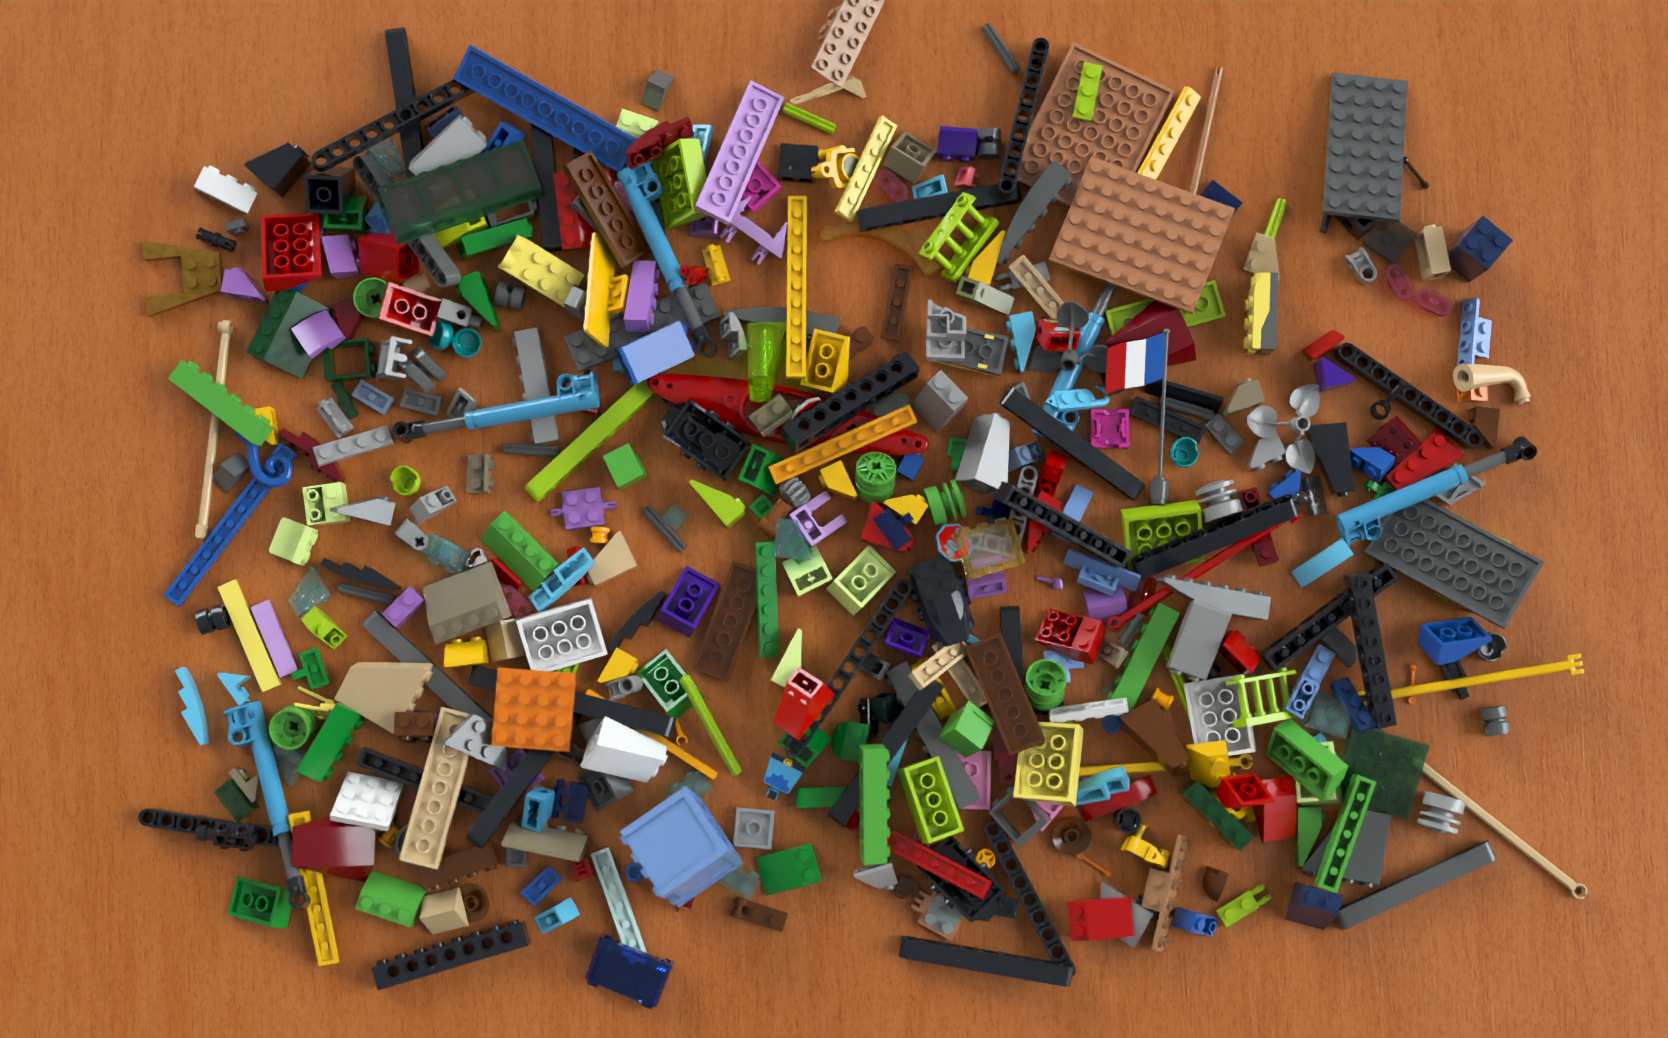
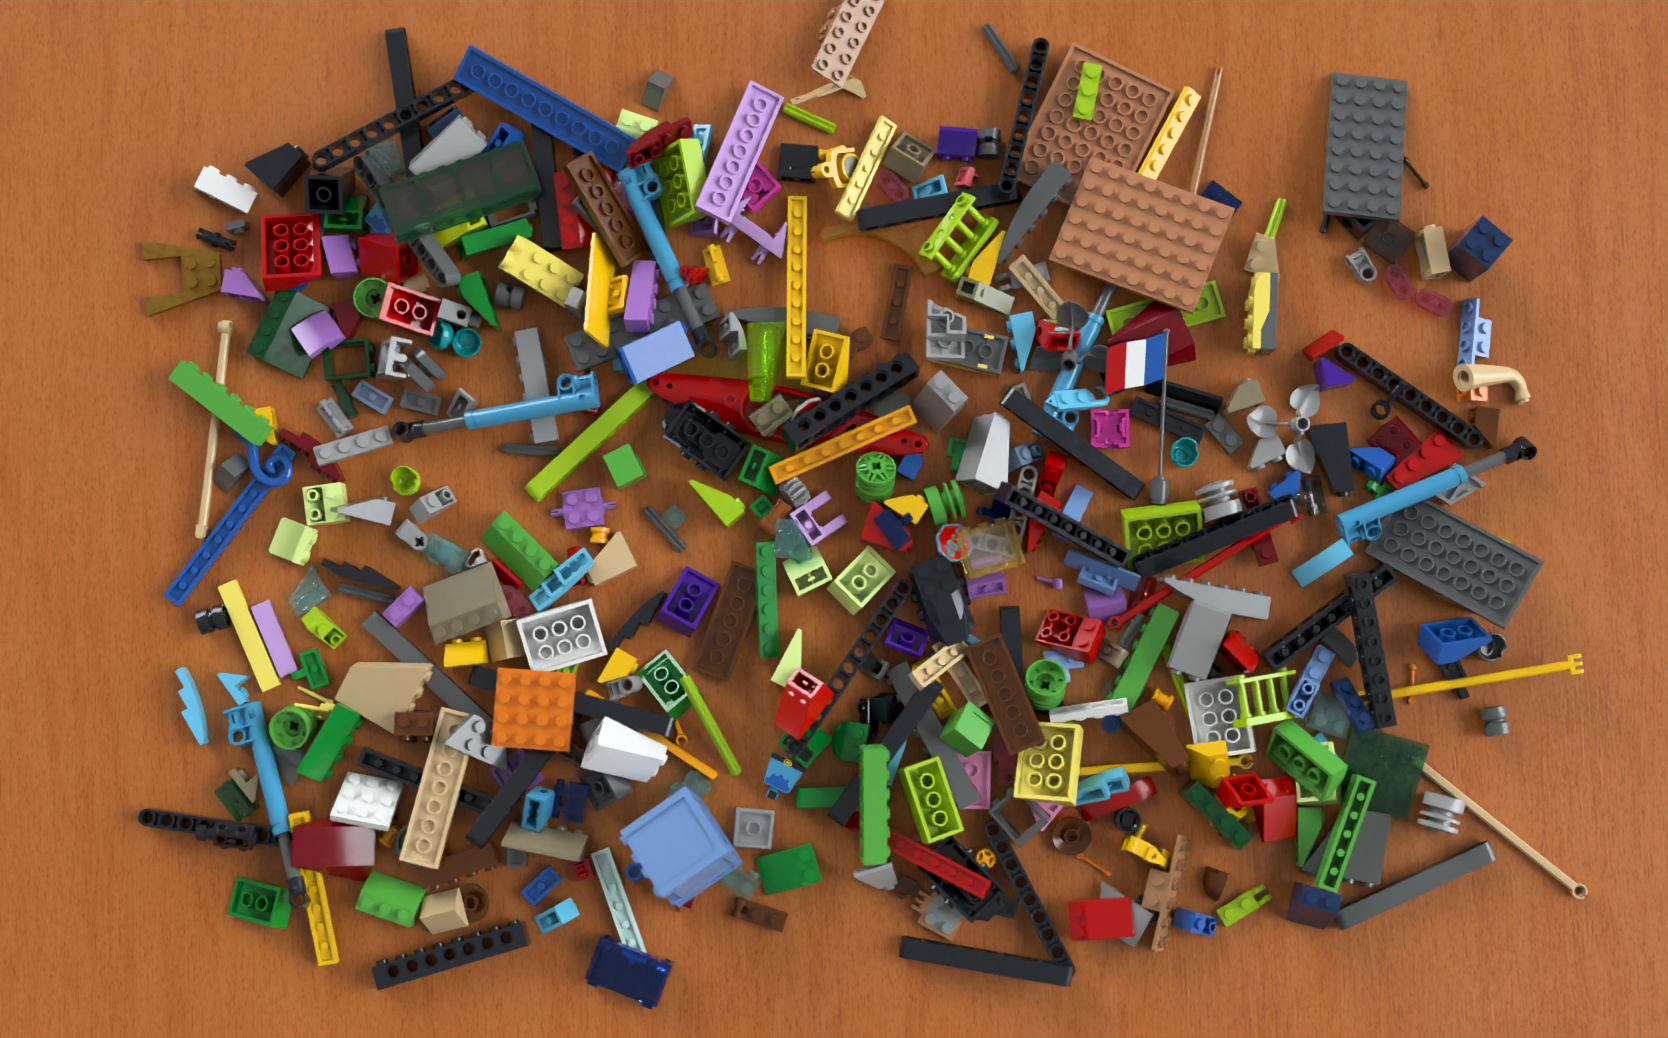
dark tan bracket [466,454,495,494] -> none
yellow slope [818,460,857,500] -> none

